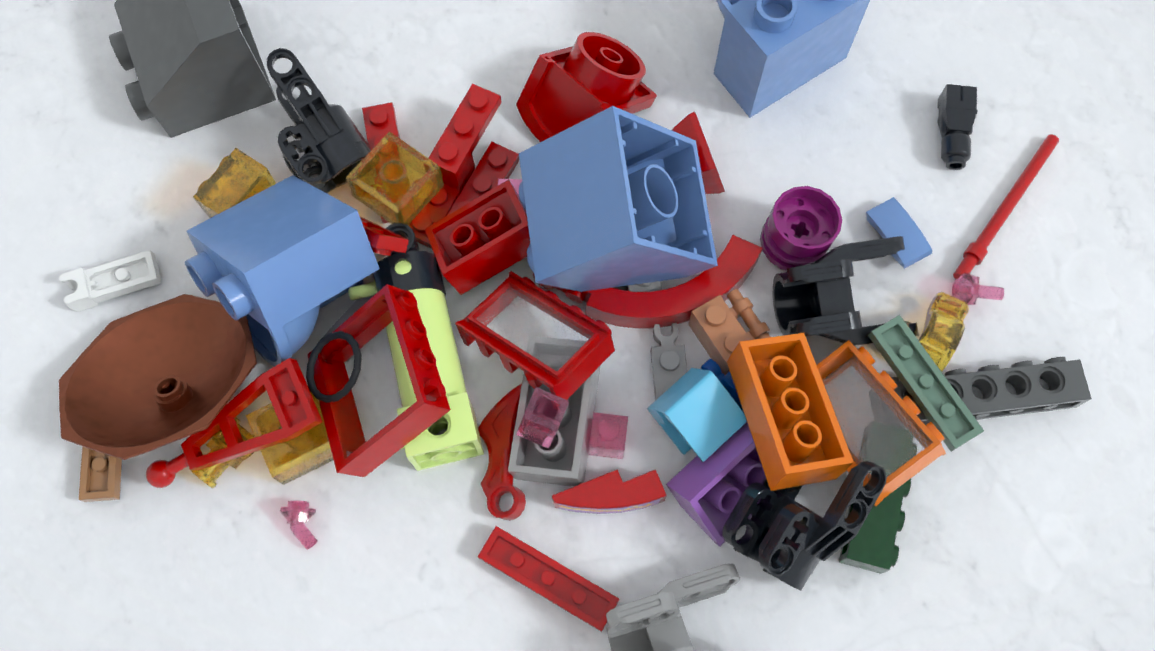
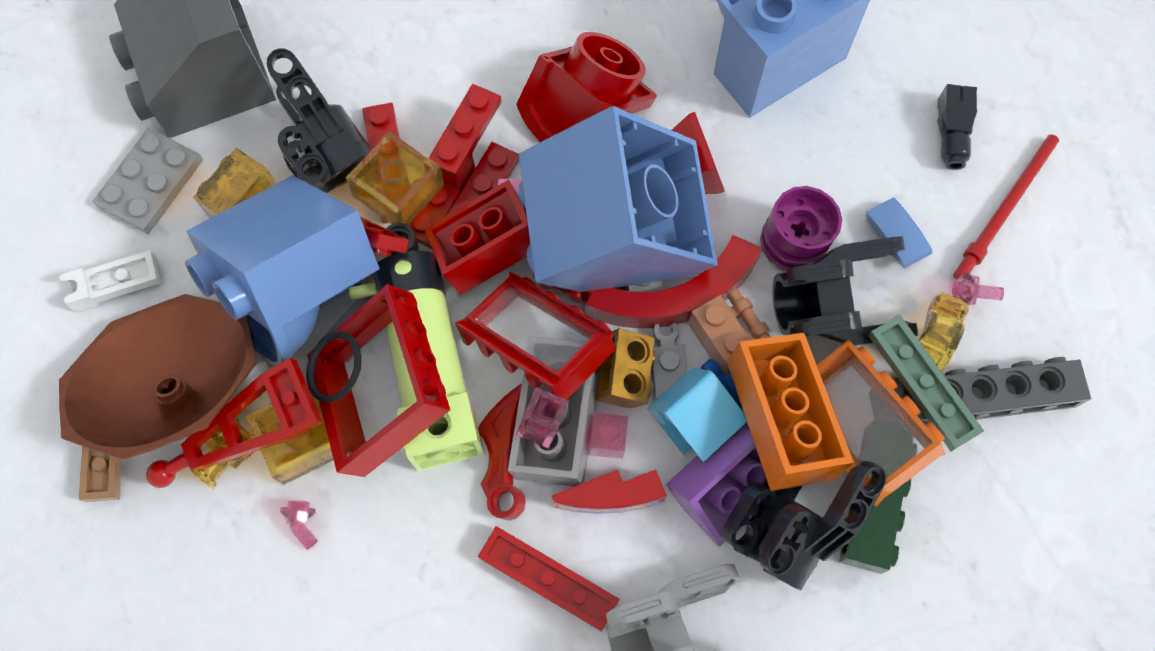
none -> light grey plate [92,127,203,235]
none -> pearl gold brick [595,328,655,409]

